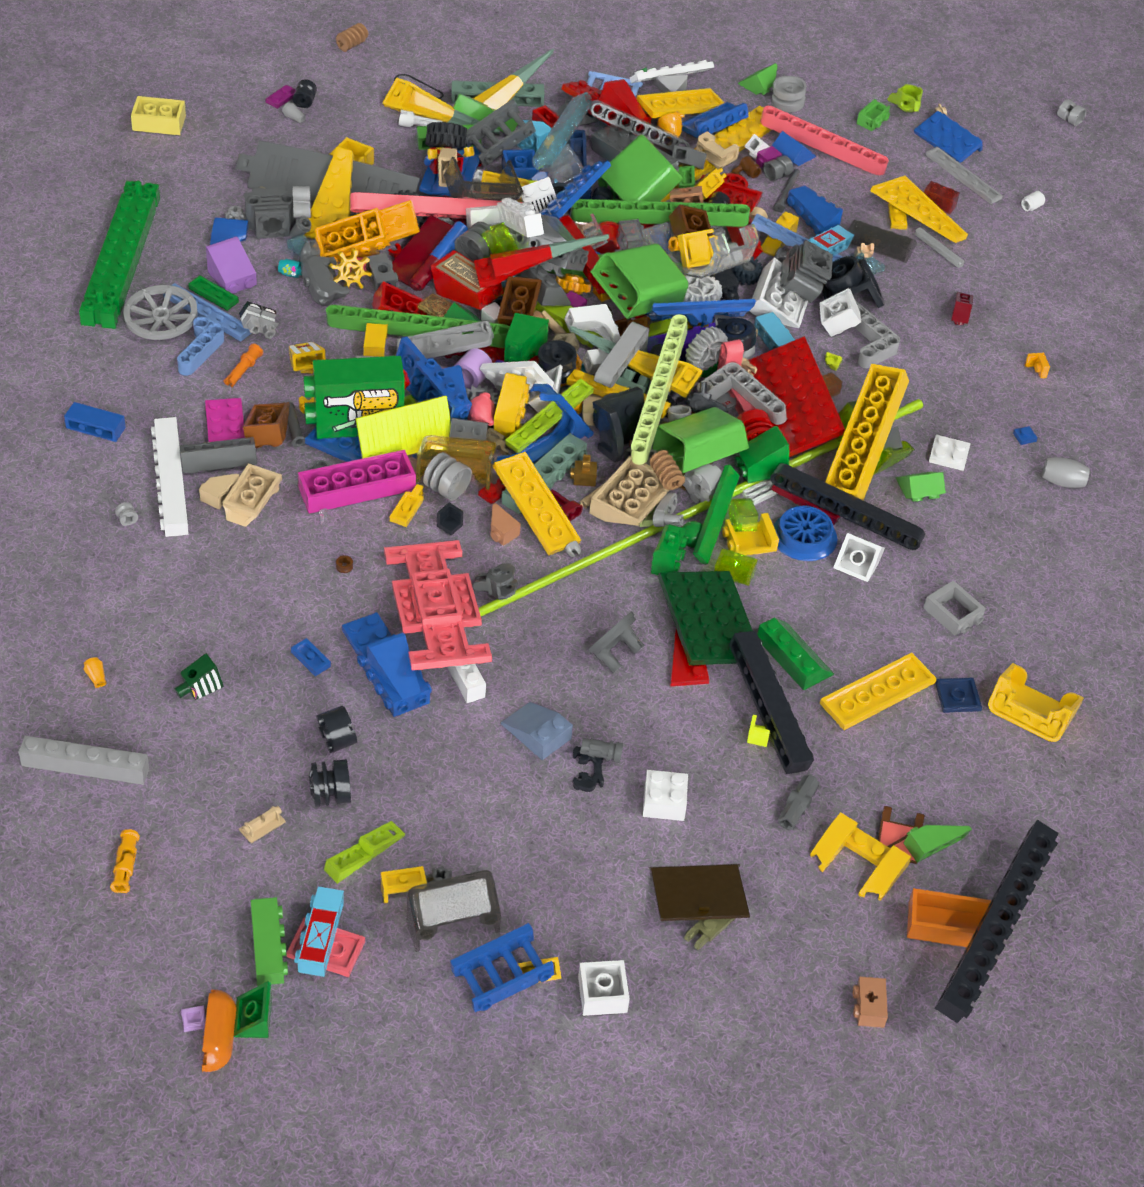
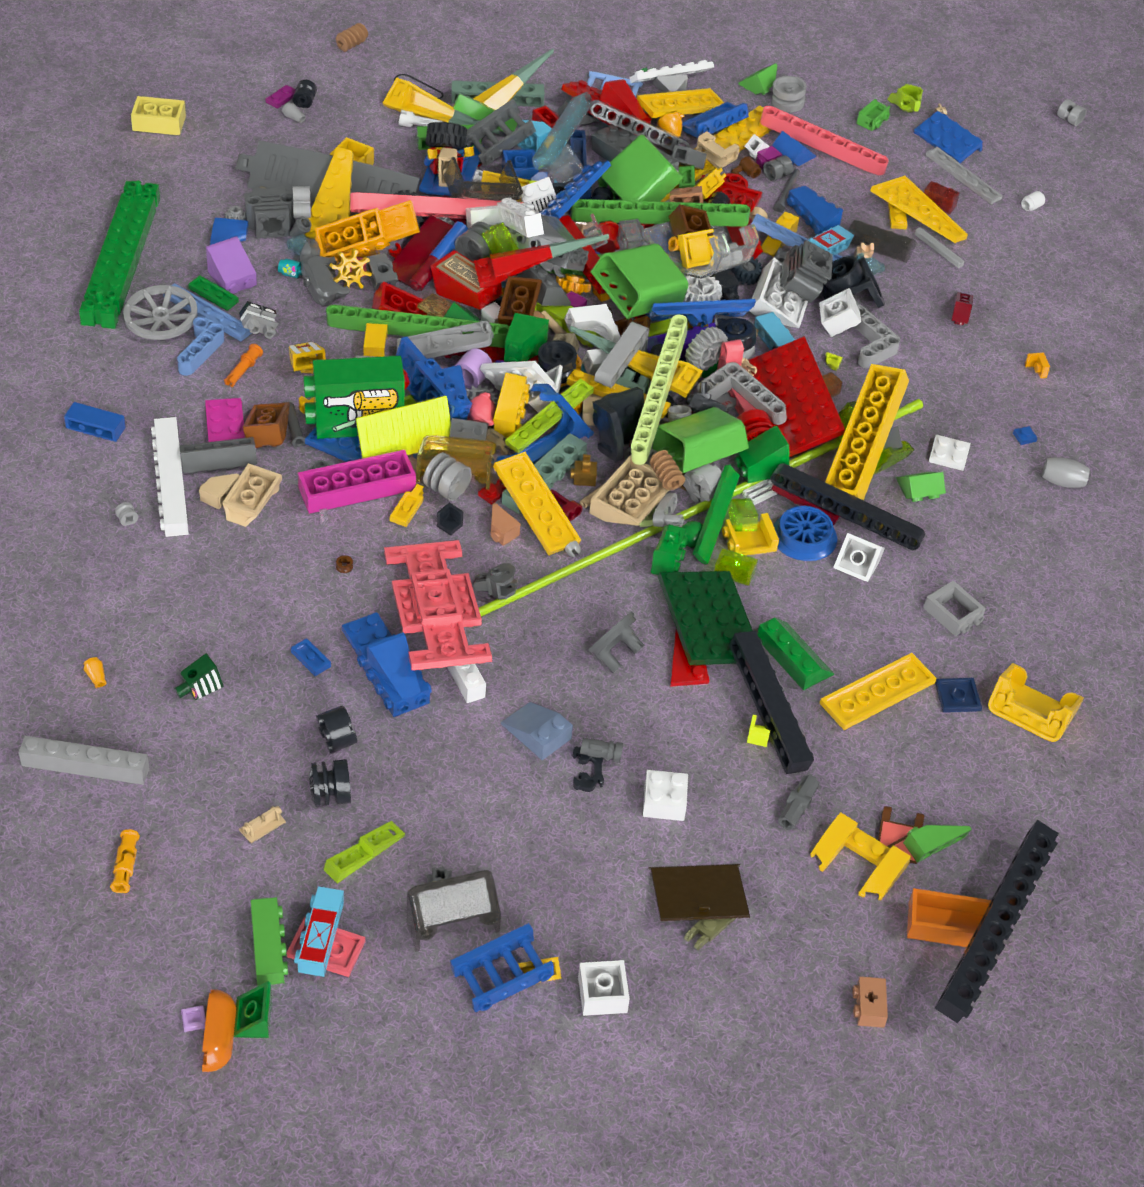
yellow panel [381,866,427,903] -> none

